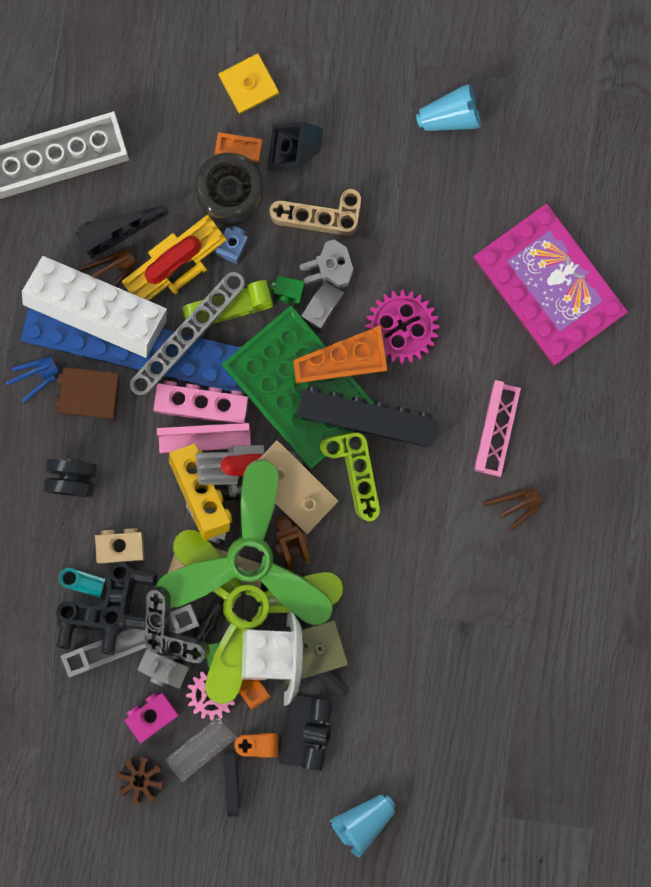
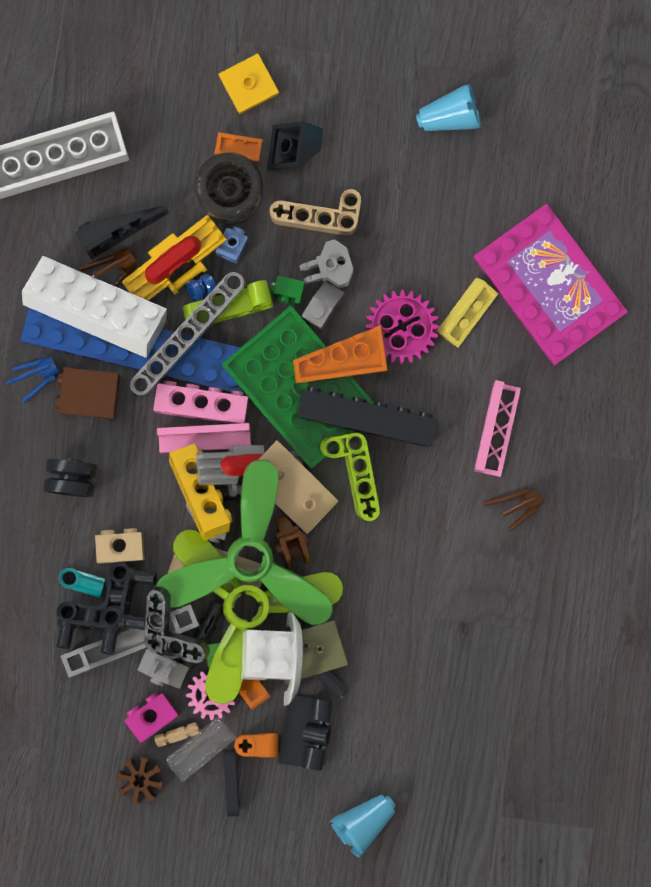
none -> tan axle [154,722,200,747]
none -> blue wheel [186,273,216,302]
none -> light yellow slope [437,278,498,348]

